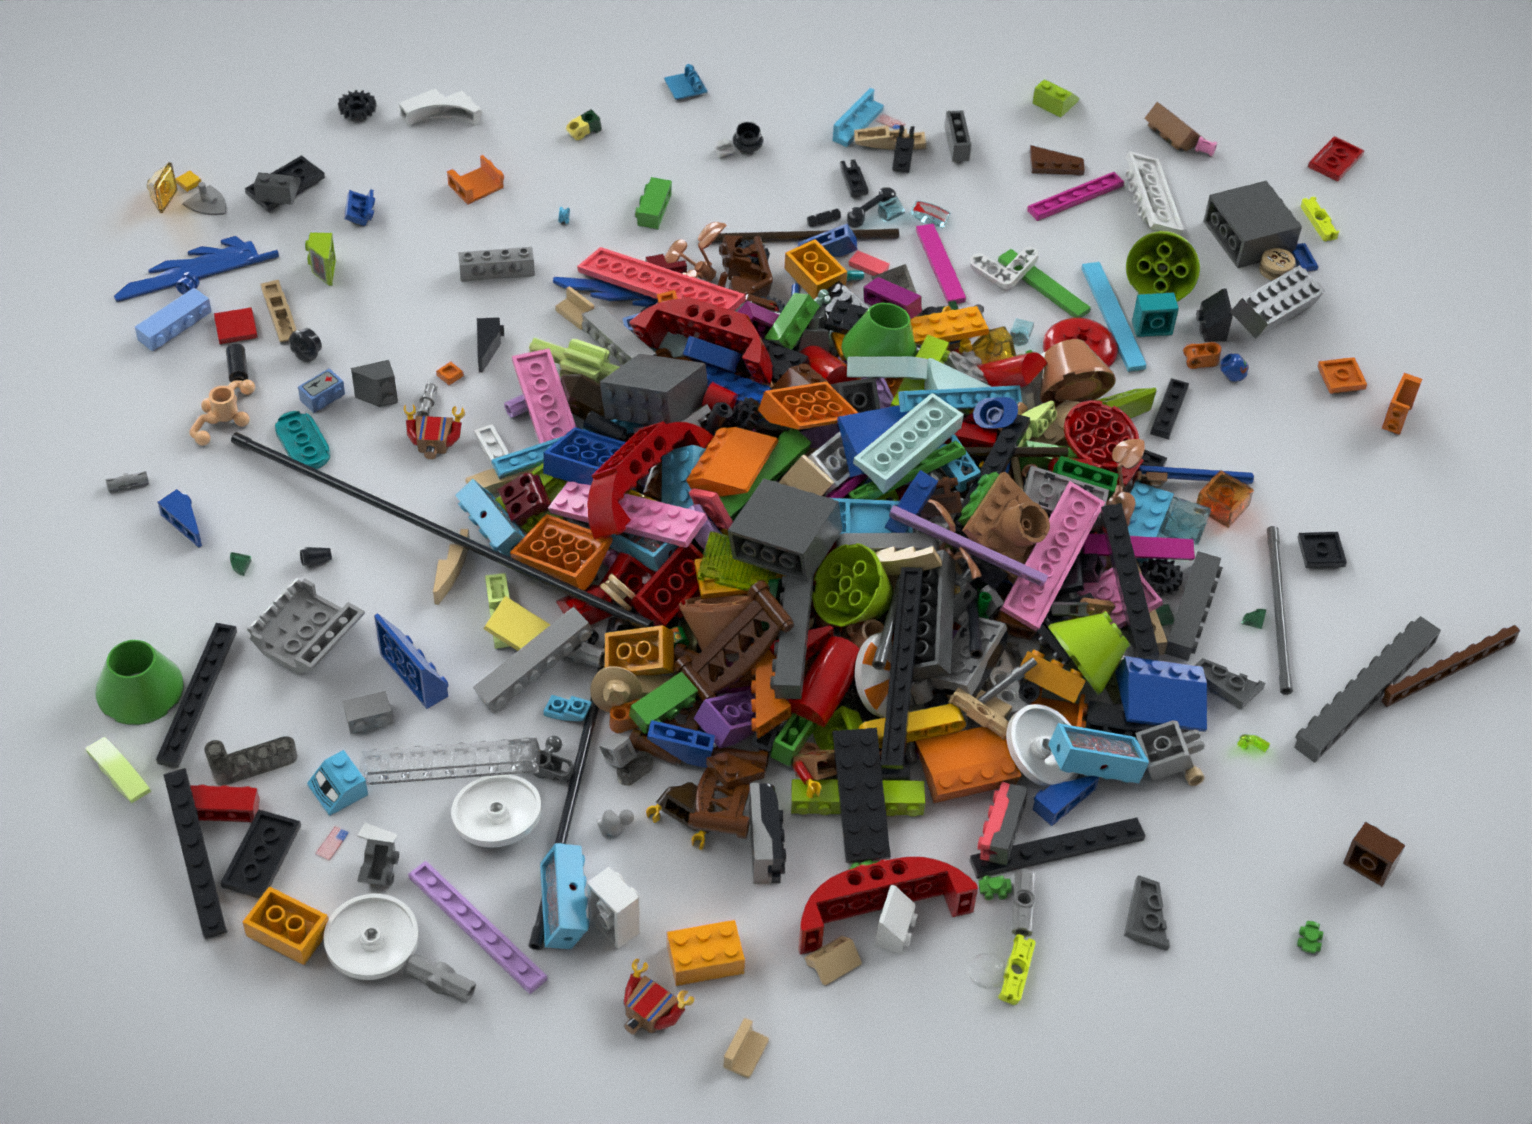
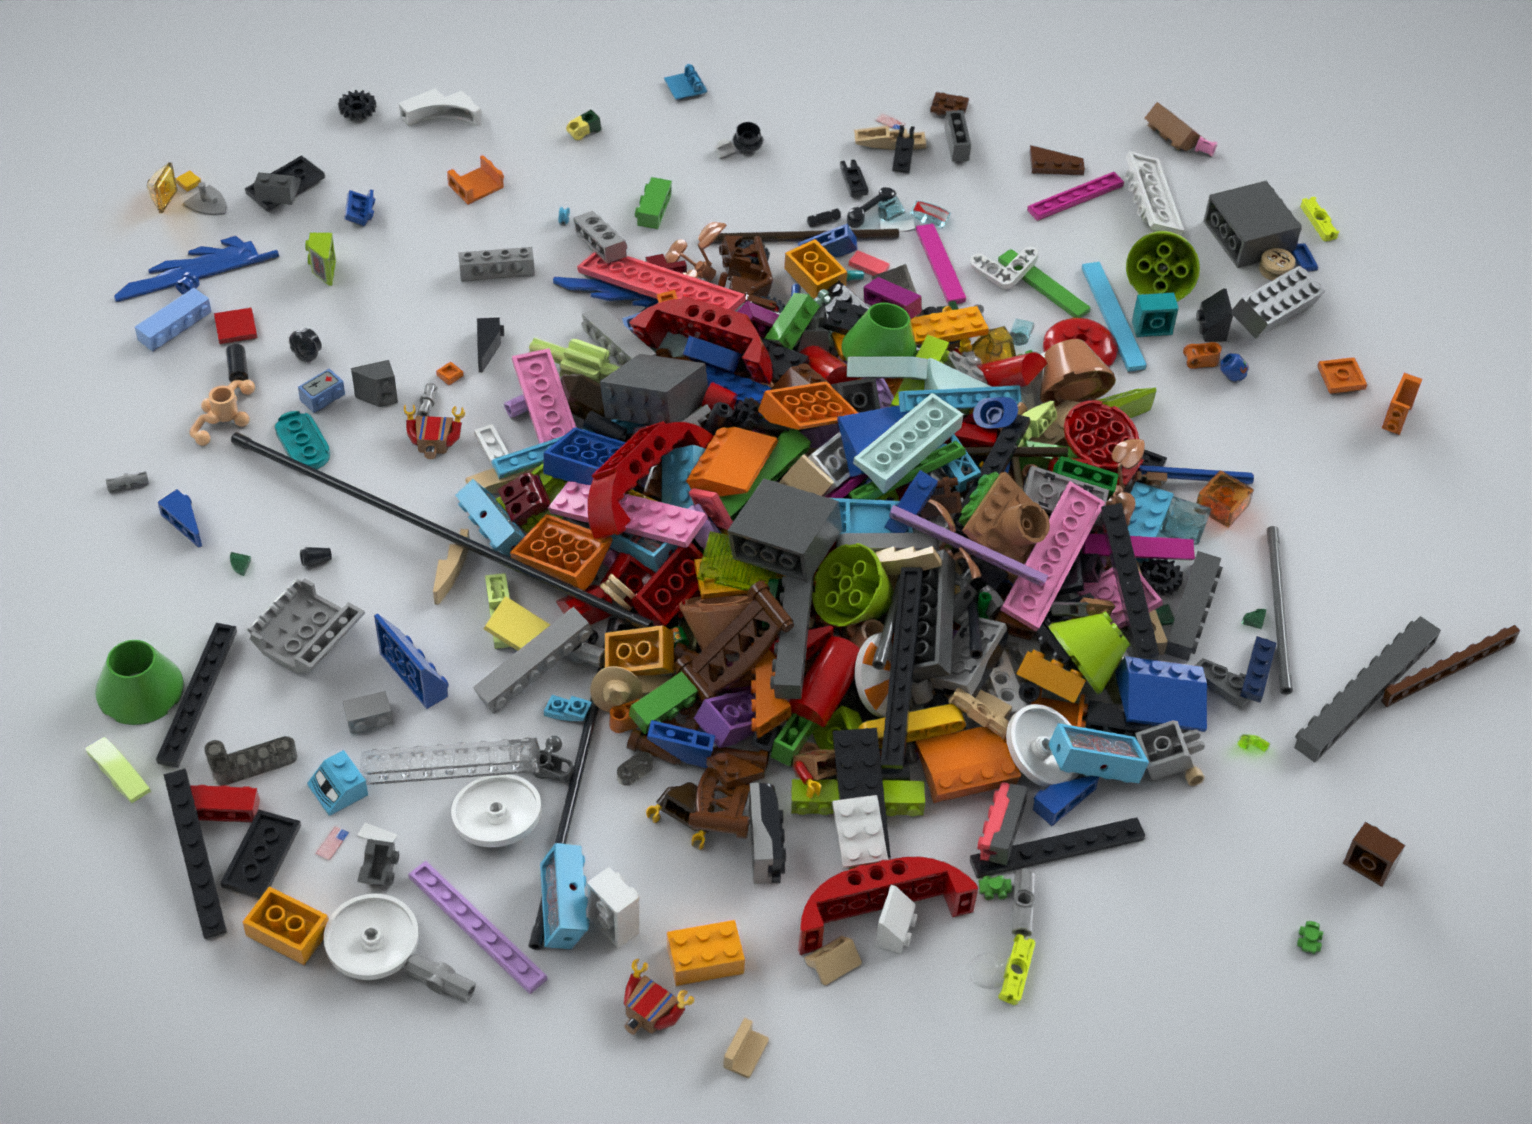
tan slope [260,279,296,343] -> none
tan panel [555,286,594,330] -> none
light grey animal [596,809,634,836] -> none
light grey brick [598,734,637,768] -> none
medium azure fence [832,88,884,147] -> none
flat silver bar [961,657,1037,720] -> none
lime slope [1032,79,1080,118] -> none
dark grey wing [1124,875,1170,951] -> none
black tile [1150,378,1189,440] -> none
black plate [1297,532,1347,568] -> none
red tile [1308,136,1365,182] -> none
none -> light grey brick [573,211,628,263]
none -> white plate [832,795,888,869]
none -> white sticker [880,219,915,231]
none -> reddish brown plate [930,92,969,116]
none -> dark blue plate [1240,636,1277,703]

